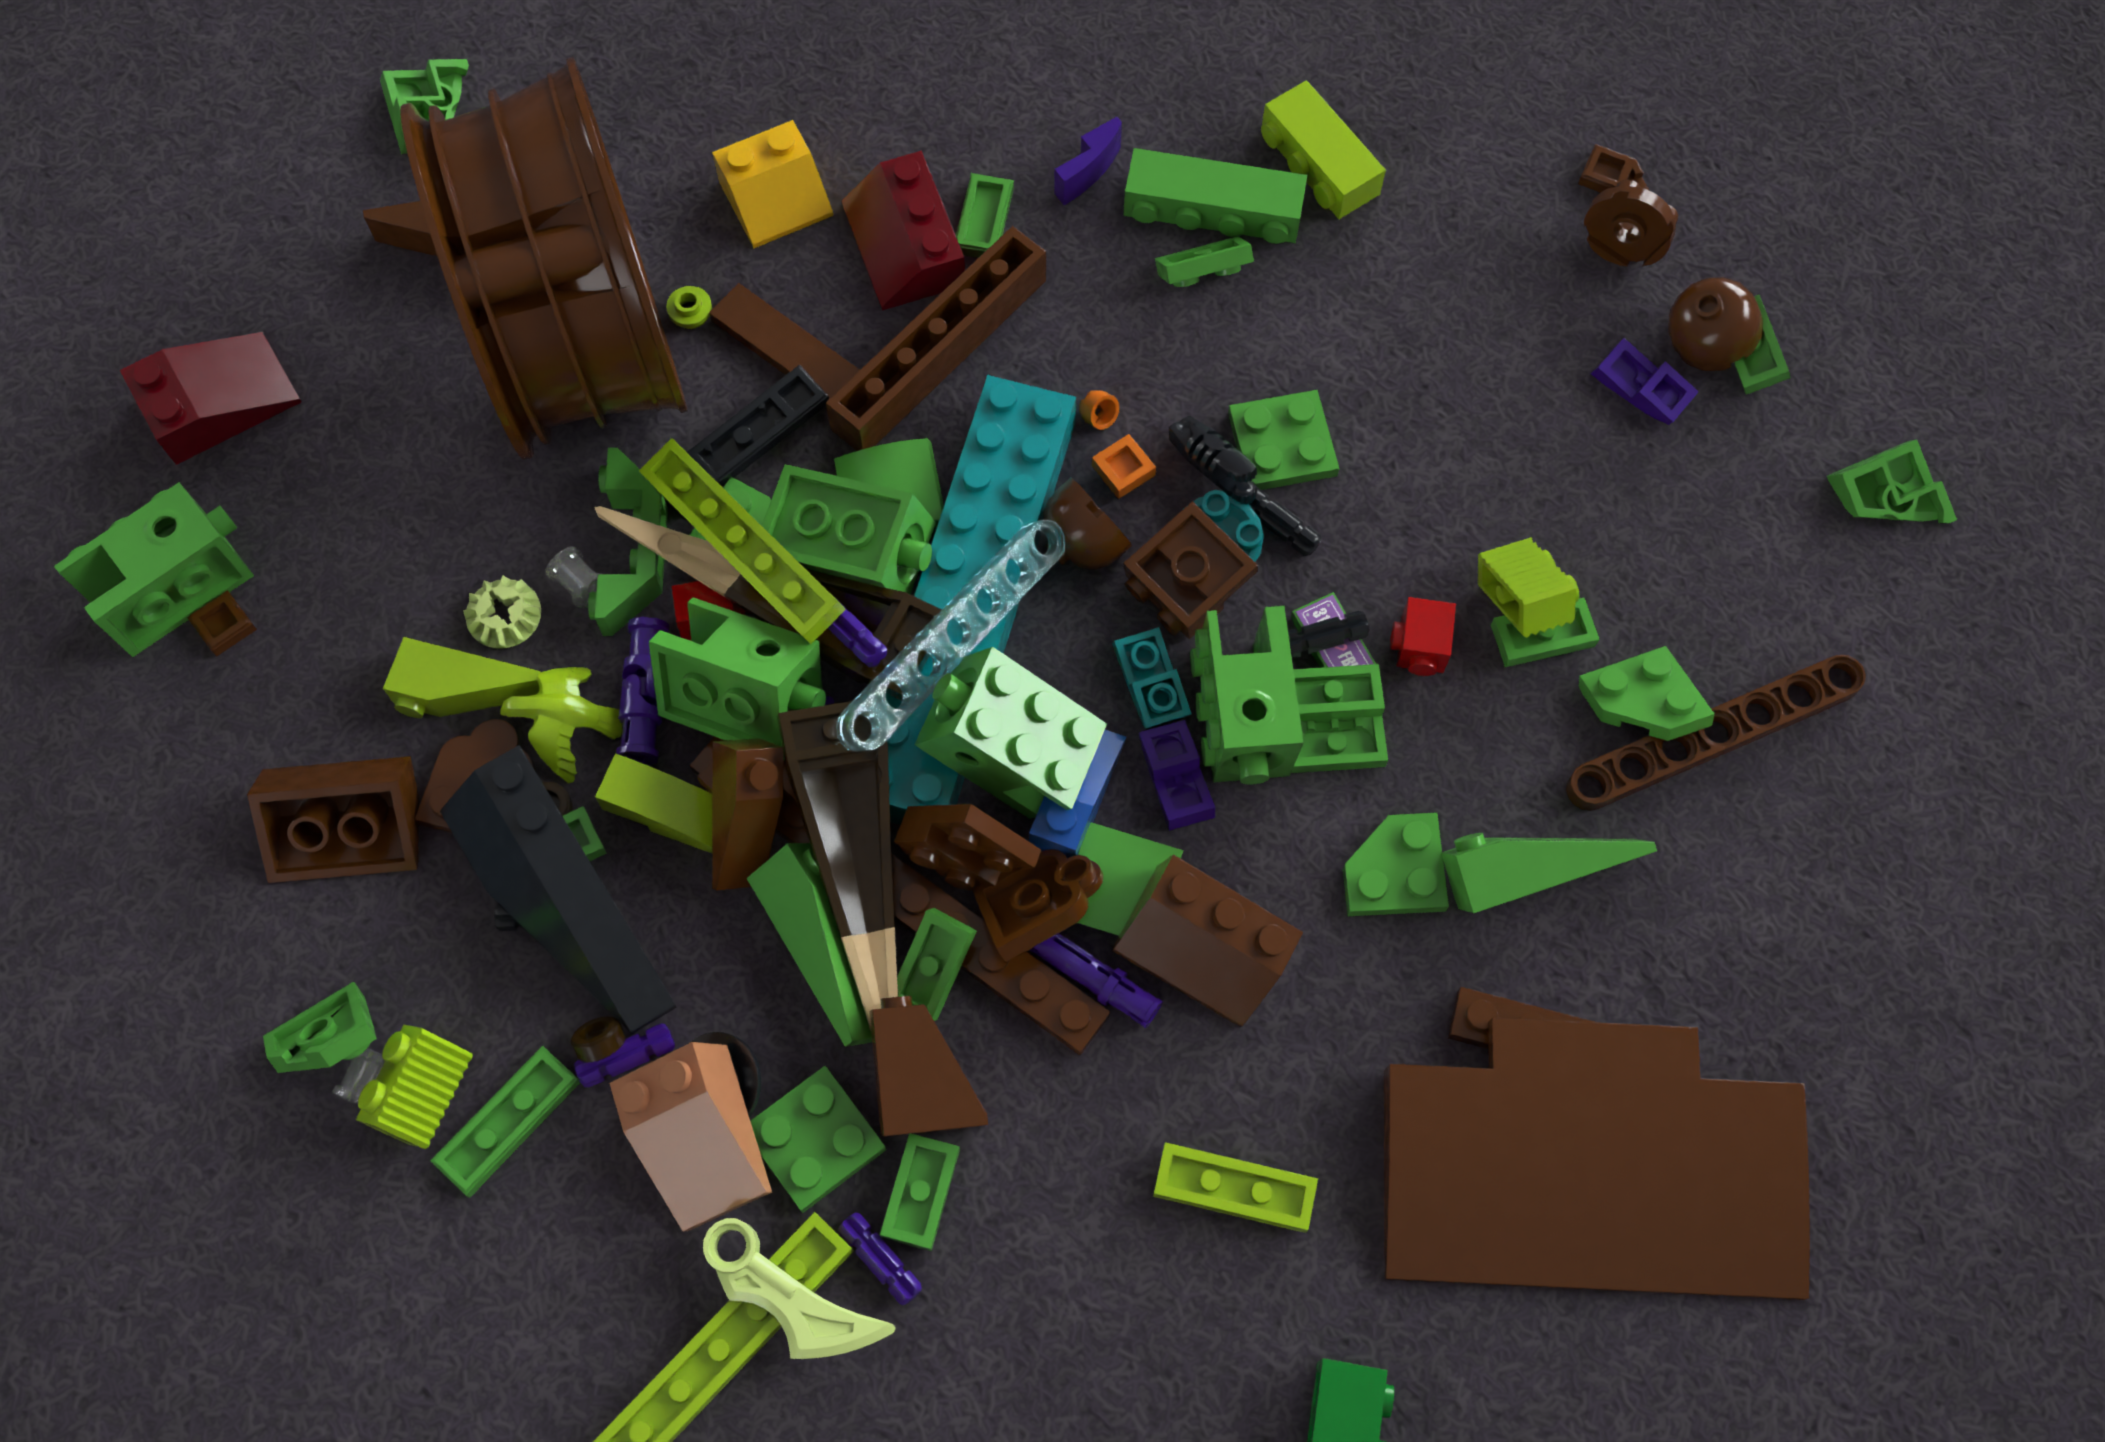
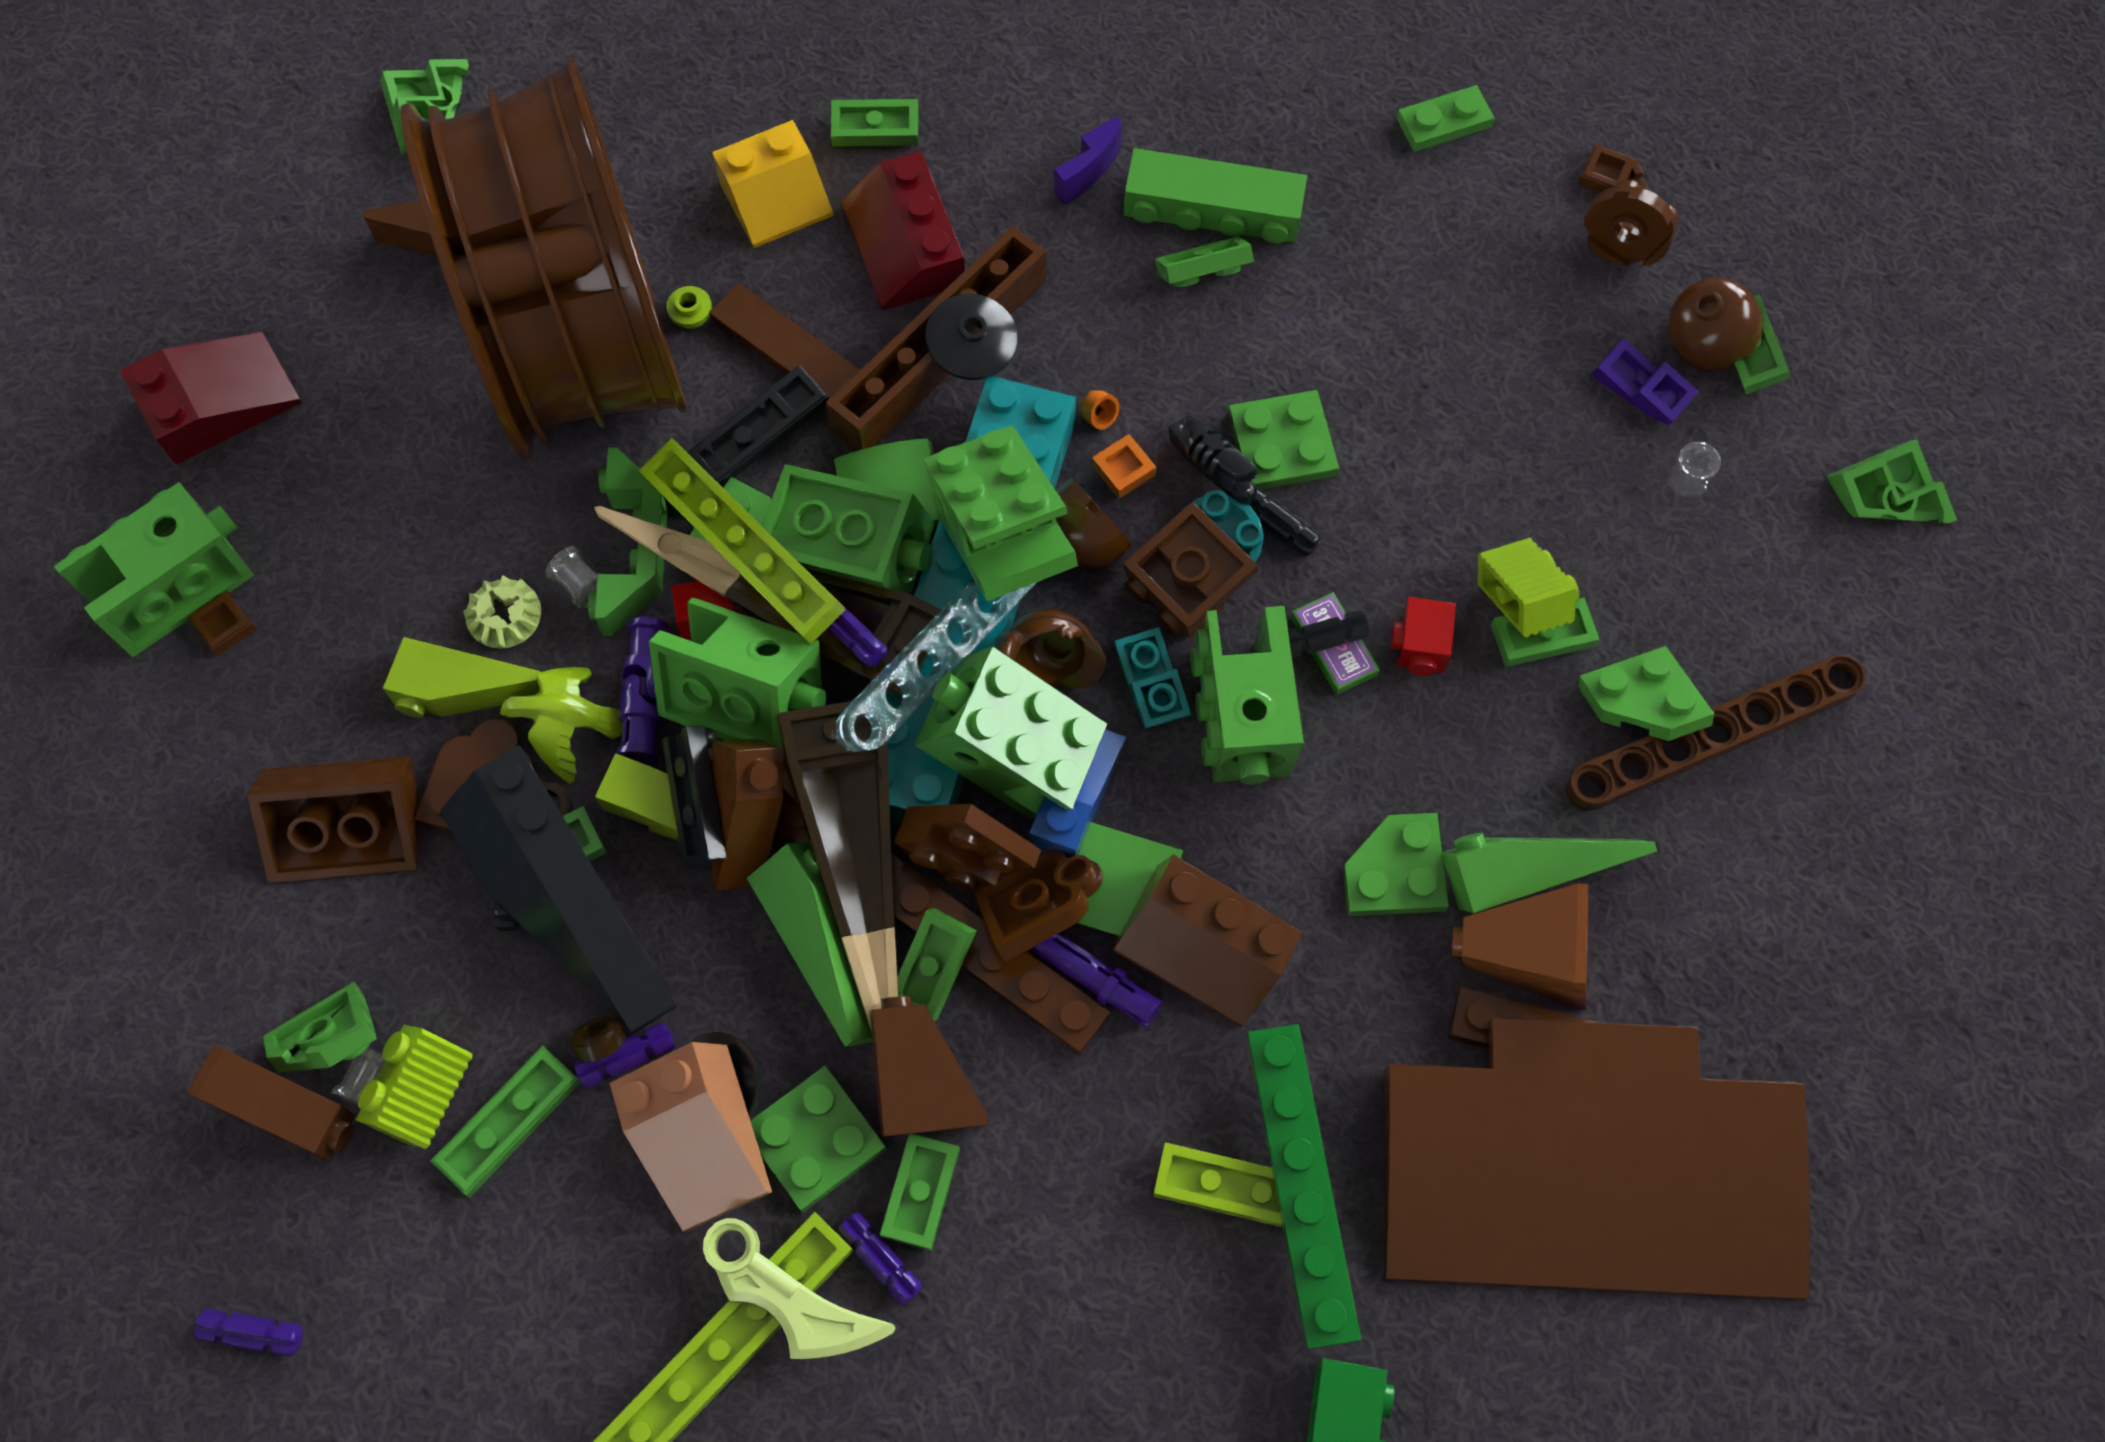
bright green tile [956,173,1014,258] -> none
dark purple slope [1139,720,1215,831] -> none
lime brick [1261,80,1386,219] -> none
bright green slope [1291,664,1388,773] -> none
none -> reddish brown slope [186,1044,356,1162]
none -> dark purple axle [194,1308,303,1356]
none -> black hinge [662,726,726,870]
none -> bright green plate [831,99,919,147]
none -> bright green torso [923,425,1078,601]
none -> black dish [925,294,1017,380]
none -> reddish brown piece [993,608,1106,688]
none -> green plate [1246,1024,1361,1350]
none -> bright green plate [1397,85,1495,152]
none -> dark orange slope [1452,883,1589,1010]
none -> clear bush [1668,441,1721,499]

